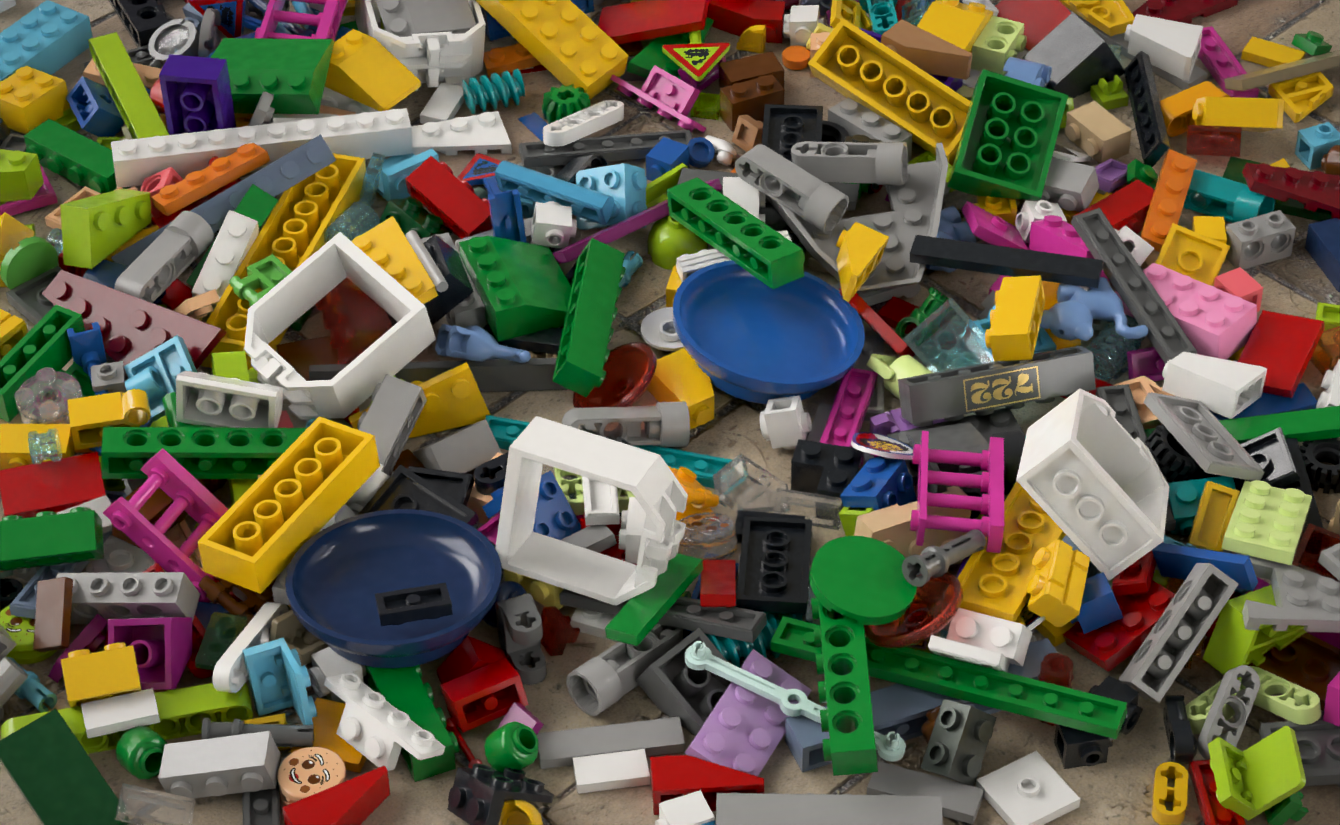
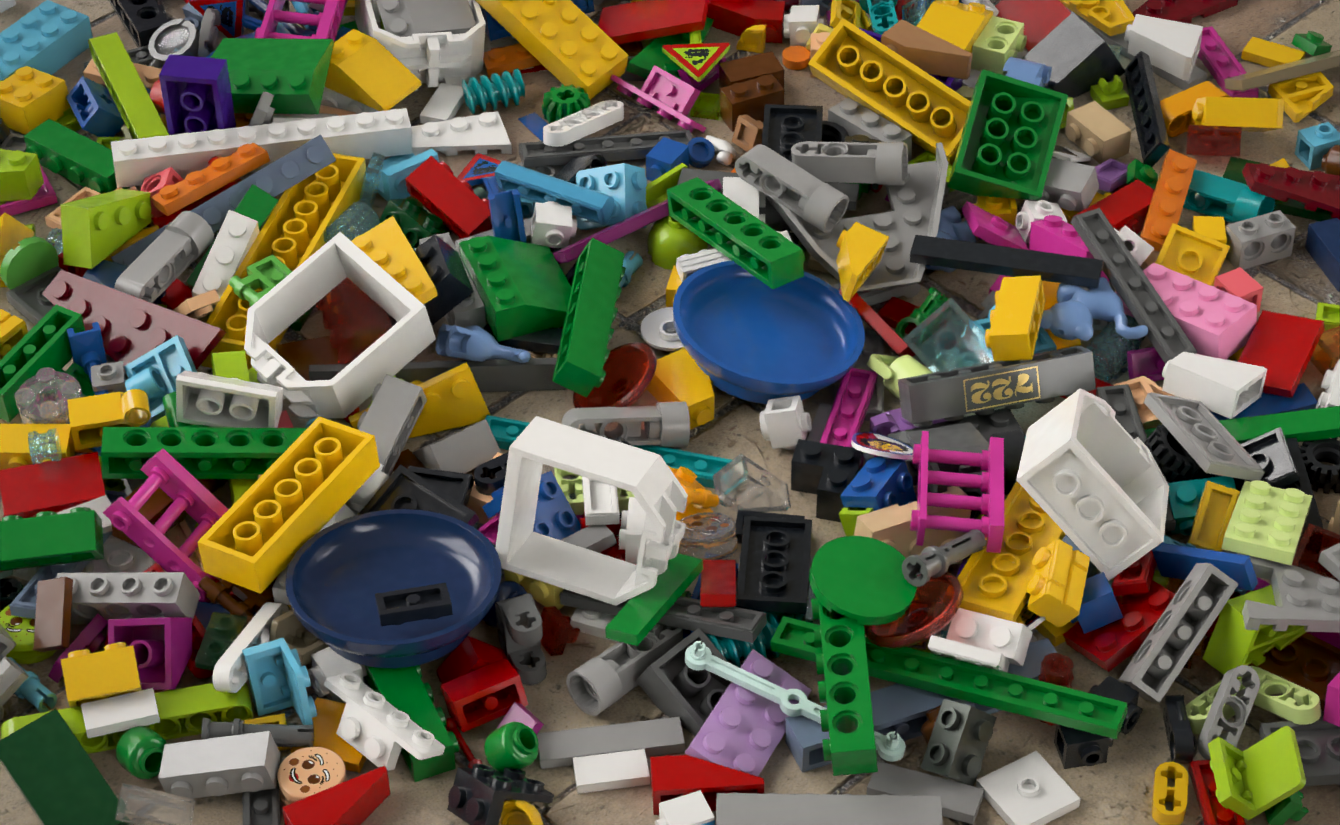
light grey bar [405,230,448,292] -> none
clear tile [774,488,843,530] -> none

